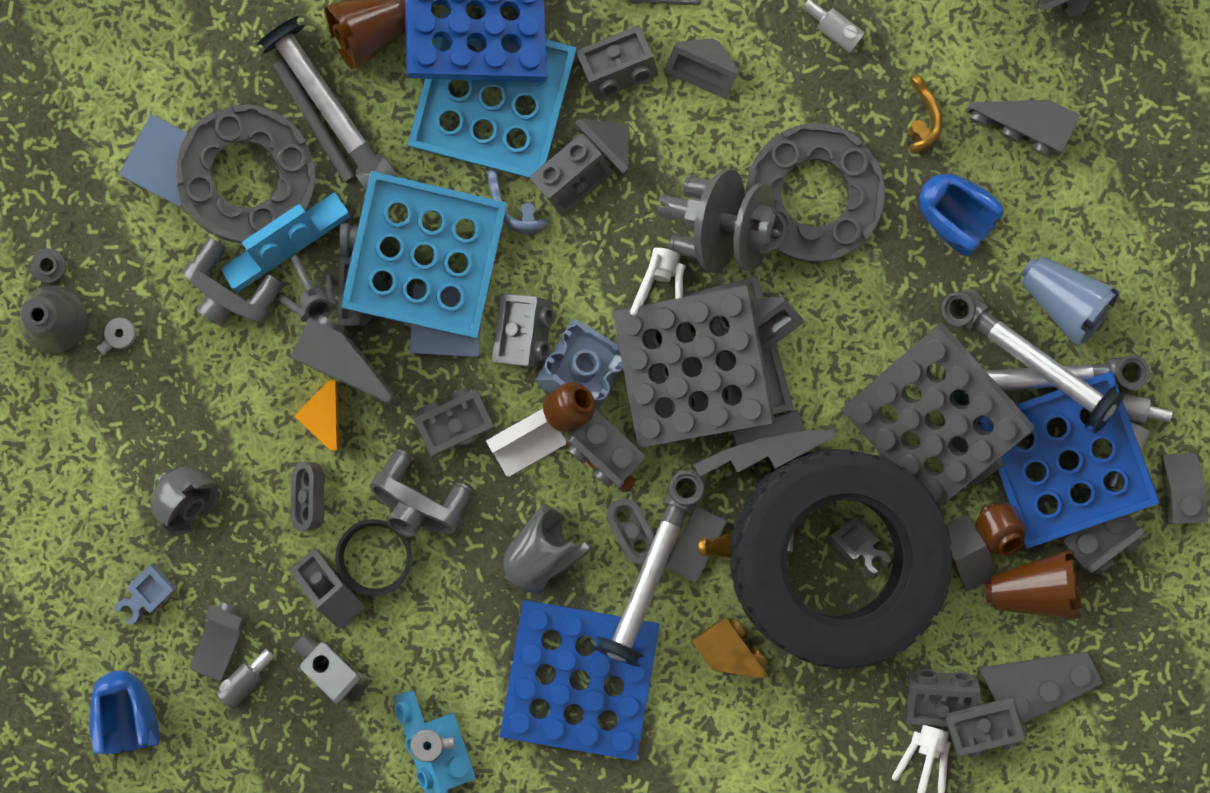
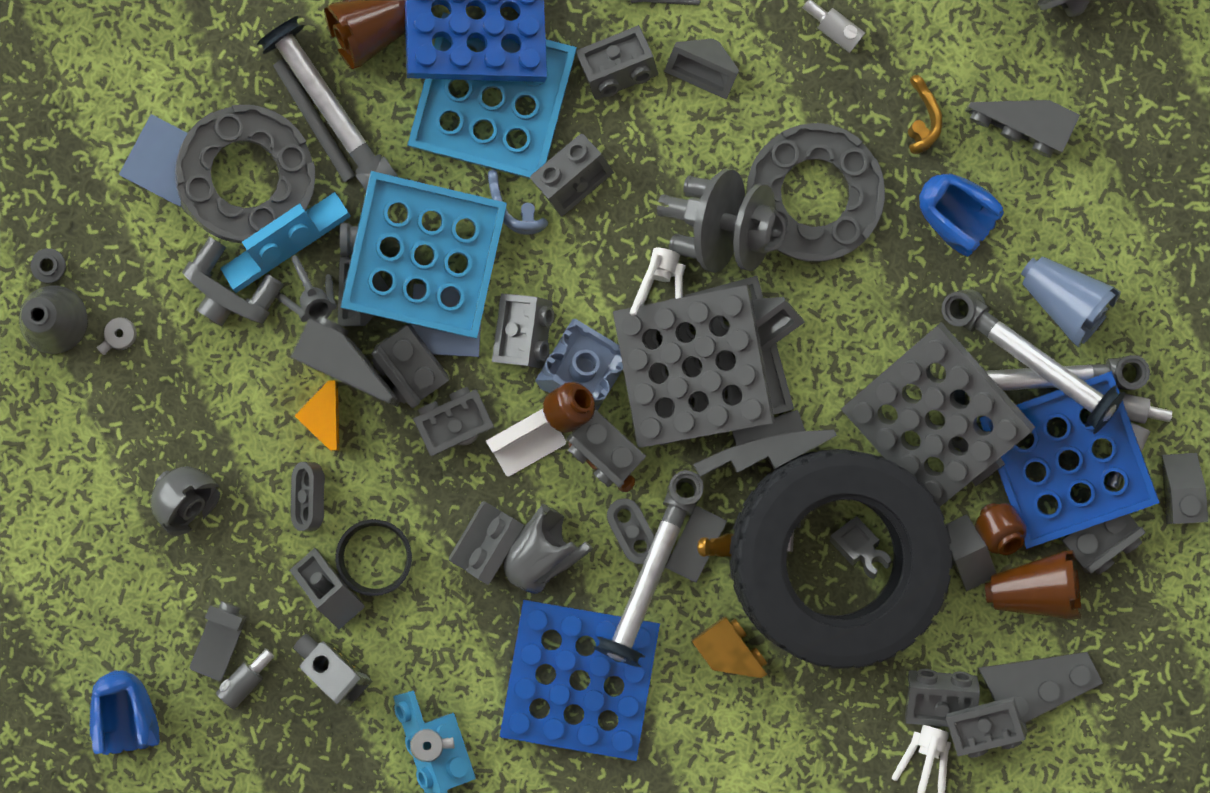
sand blue plate [114,563,177,625] -> none
dark grey connector [370,449,473,537] -> none
dark grey slope [575,118,629,176] -> none
none -> dark grey bracket [372,323,450,409]
none -> dark grey bracket [449,501,524,585]

